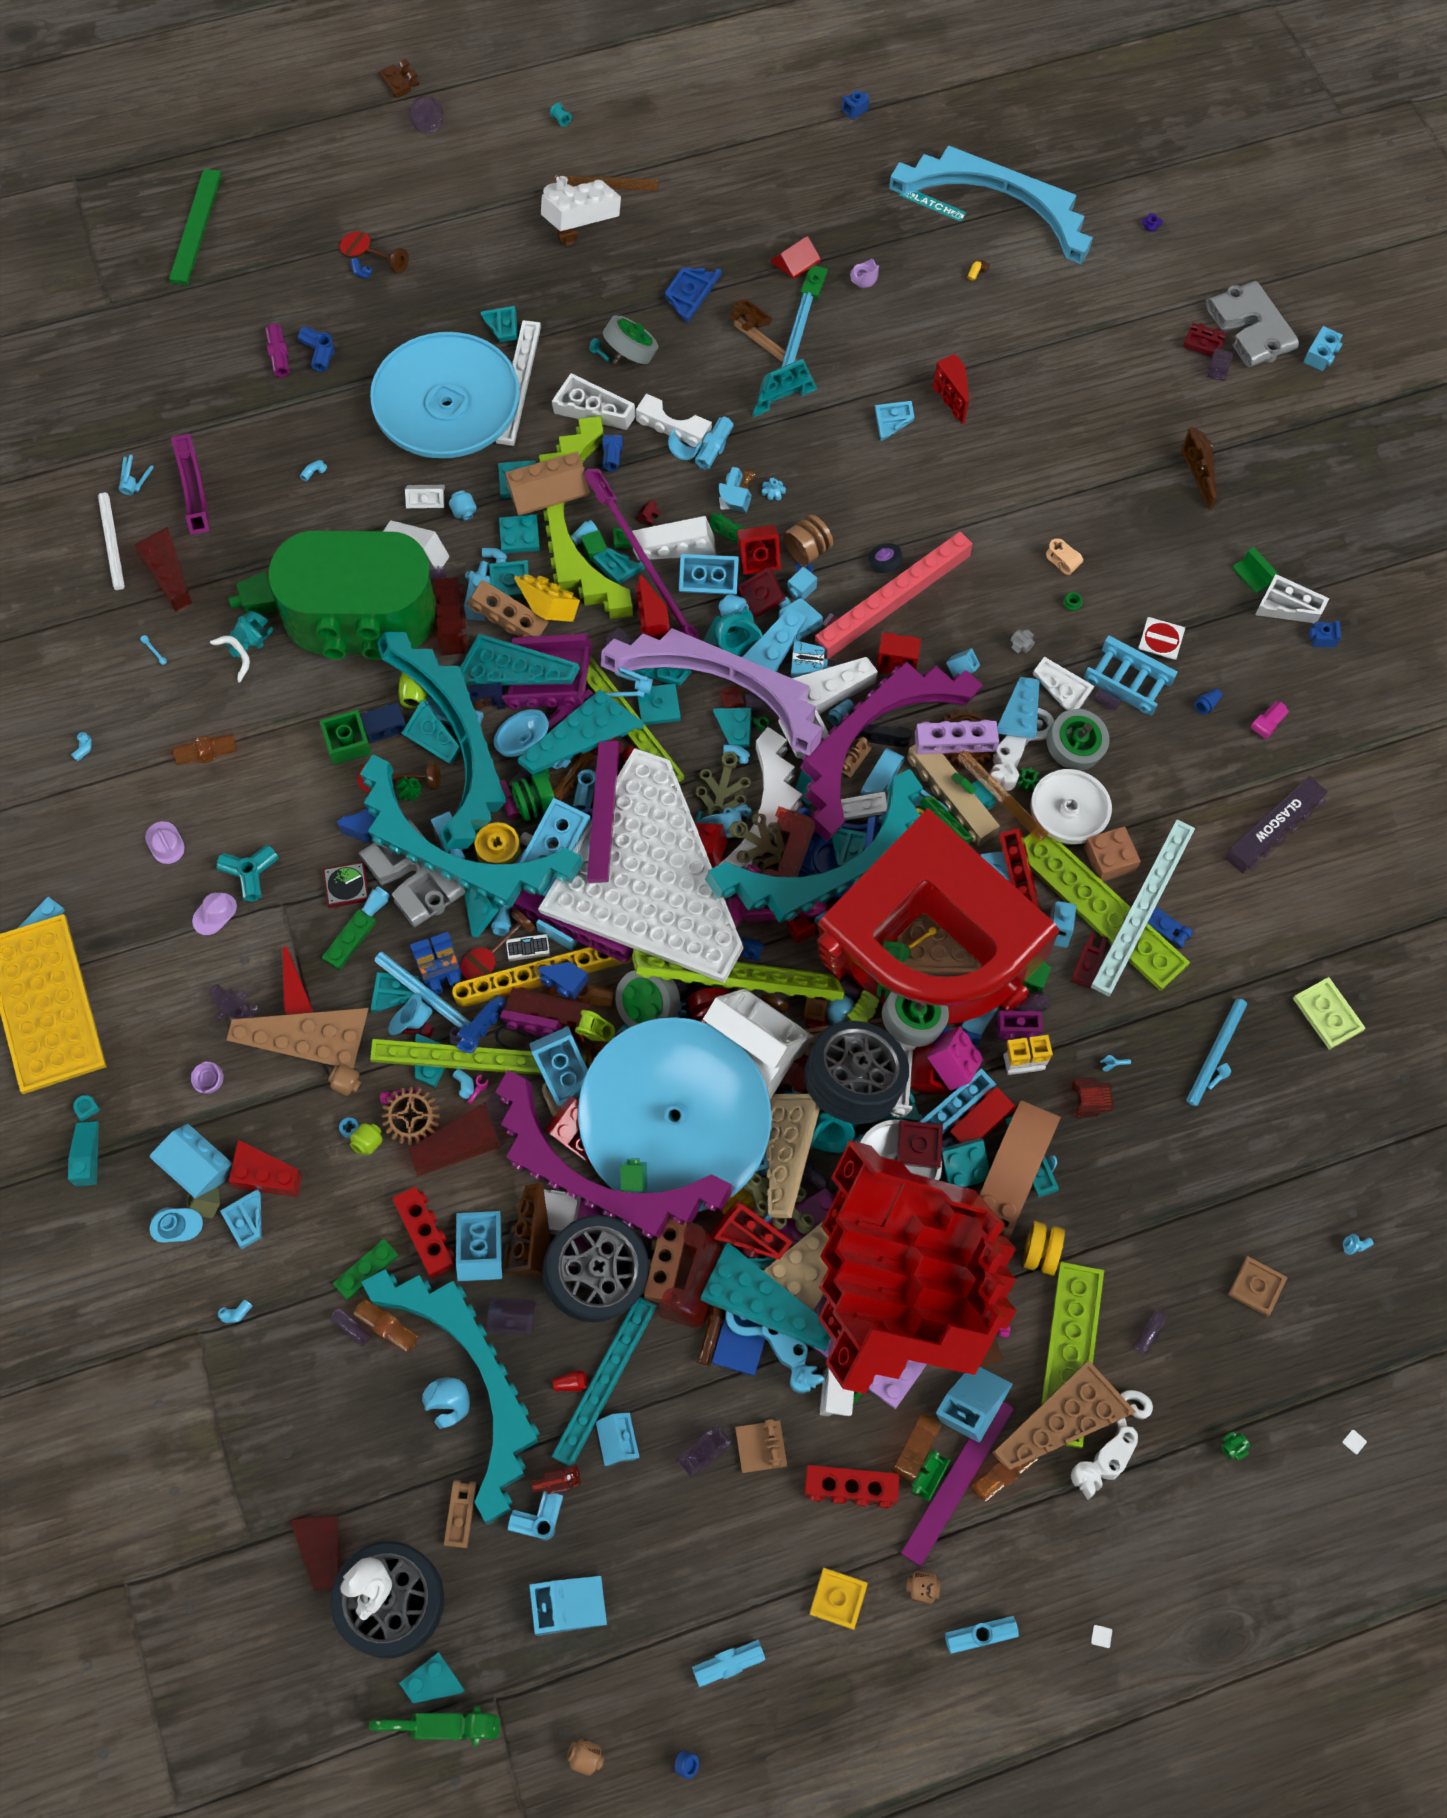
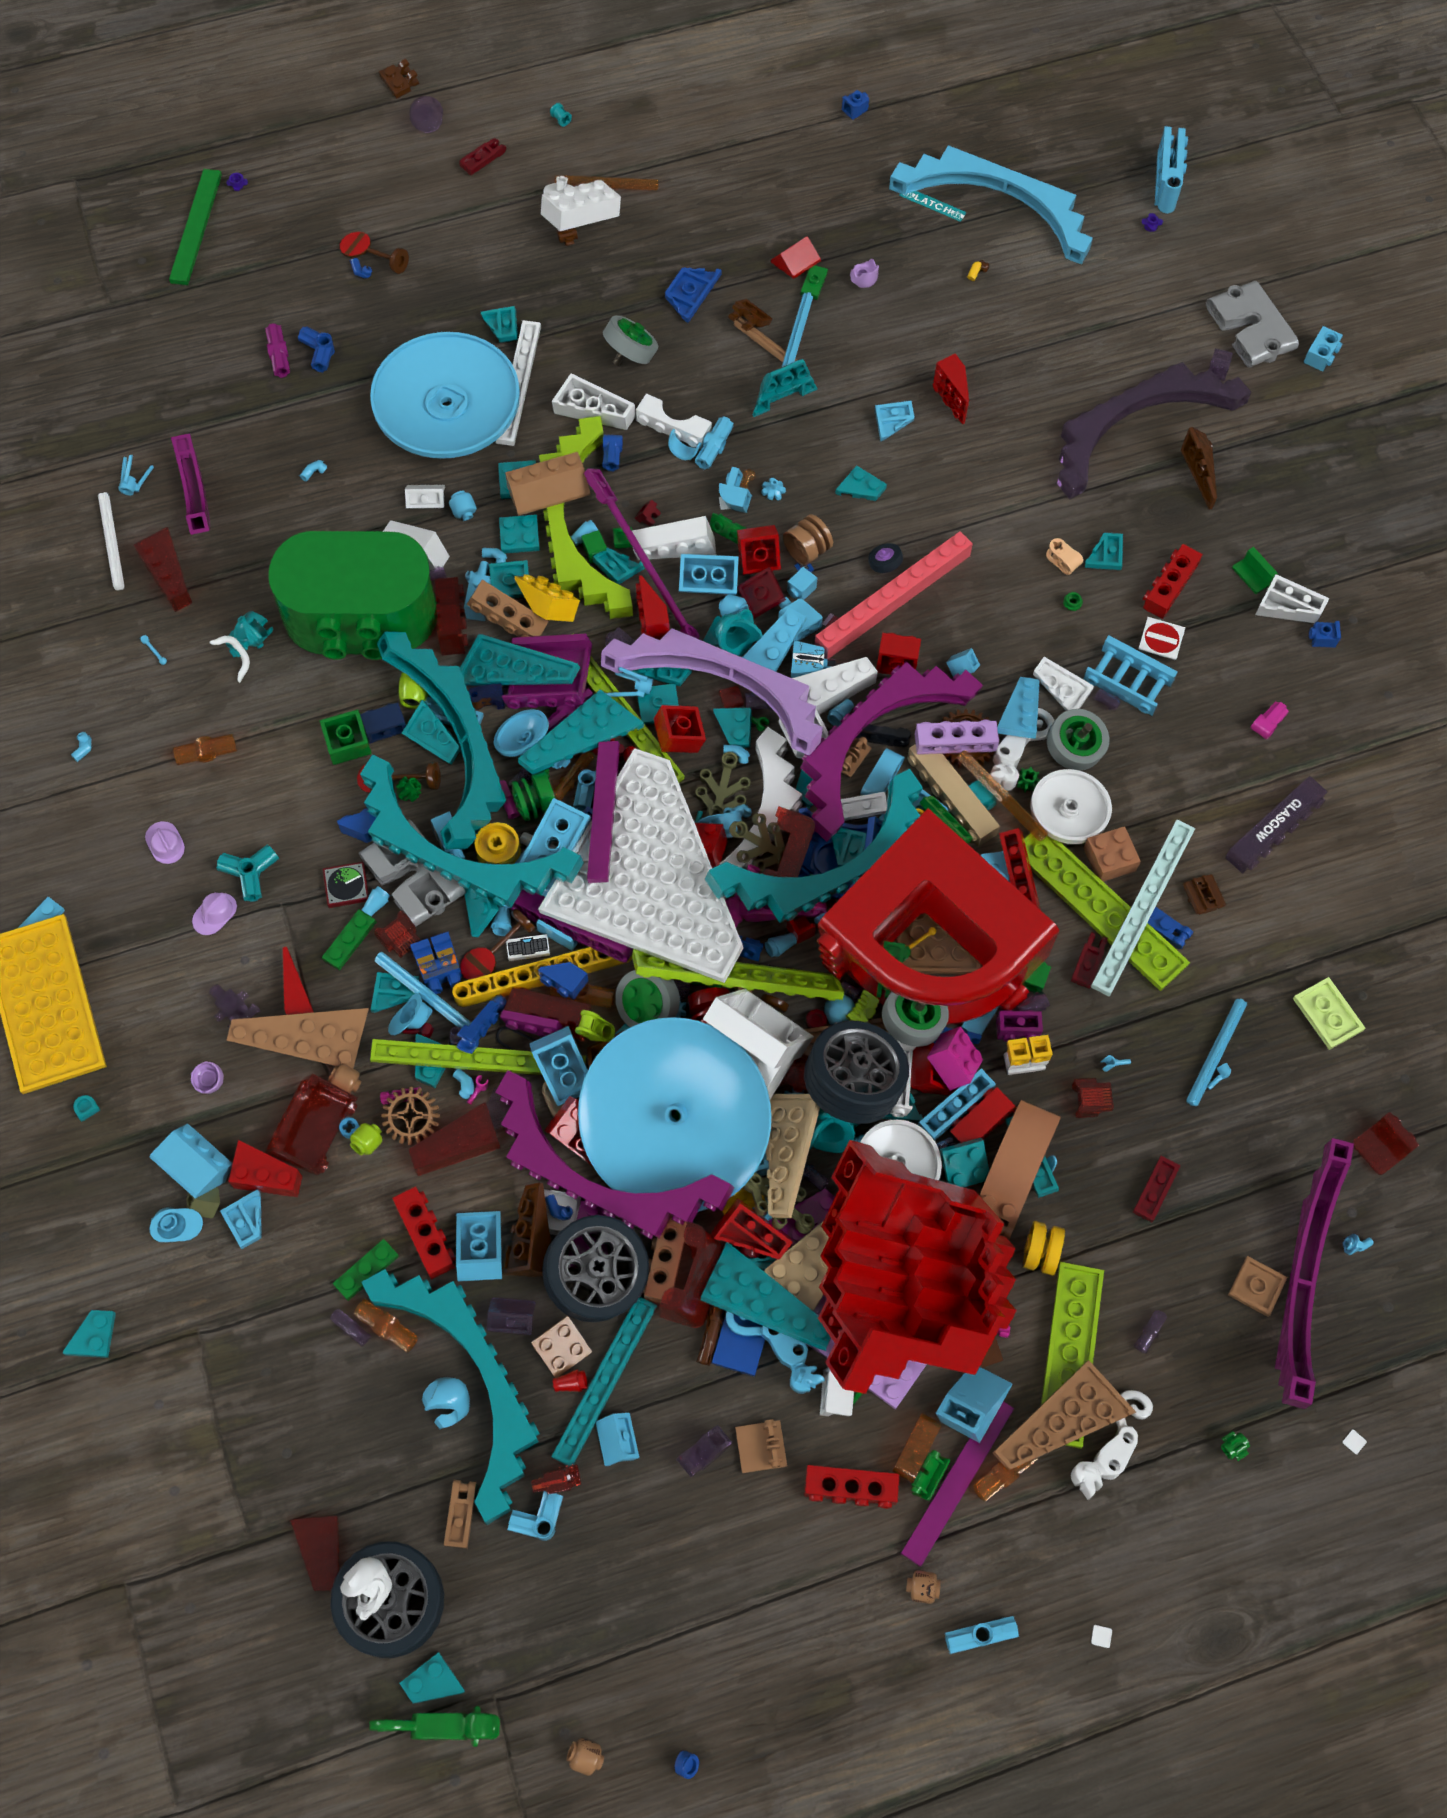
teal slope [68,1121,99,1187] -> none
medium azure arm [218,1299,252,1323] -> none
green torso [228,571,278,614] -> none
medium azure slope [530,1576,607,1636] -> none
teal hand [589,338,610,361] -> none
green brick [620,1158,647,1191] -> none
medium azure piece [692,1640,766,1688] -> none
reddish brown tile [803,997,828,1022] -> none
yellow plate [809,1567,868,1630] -> none
dark red tile [896,1120,943,1169] -> none
green tile [951,772,977,795] -> none
light grey gear [1011,629,1035,653] -> none
medium azure torso [1050,901,1076,948] -> none
dark red plate [1183,322,1227,358] -> none
blue cone [1194,688,1222,714] -> none
none -> teal wing [63,1310,116,1358]
none -> dark purple plate [227,173,248,191]
none -> clear red windscreen [265,1074,358,1176]
none -> clear red piece [374,911,421,958]
none -> dark red hinge [459,138,507,175]
none -> hinge [531,1316,592,1378]
none -> blue arm [545,1194,573,1221]
none -> red brick [654,705,706,753]
none -> medium azure cone [765,933,797,957]
none -> teal wing [835,465,887,501]
none -> clear purple arch [1057,362,1251,499]
none -> teal wing [1084,533,1123,570]
none -> dark red plate [1132,1156,1181,1223]
none -> red brick [1143,544,1203,619]
none -> medium azure hinge [1154,126,1188,213]
none -> reddish brown piece [1182,874,1226,915]
none -> magenta arch [1275,1138,1354,1409]
none -> clear red bracket [1352,1112,1419,1175]

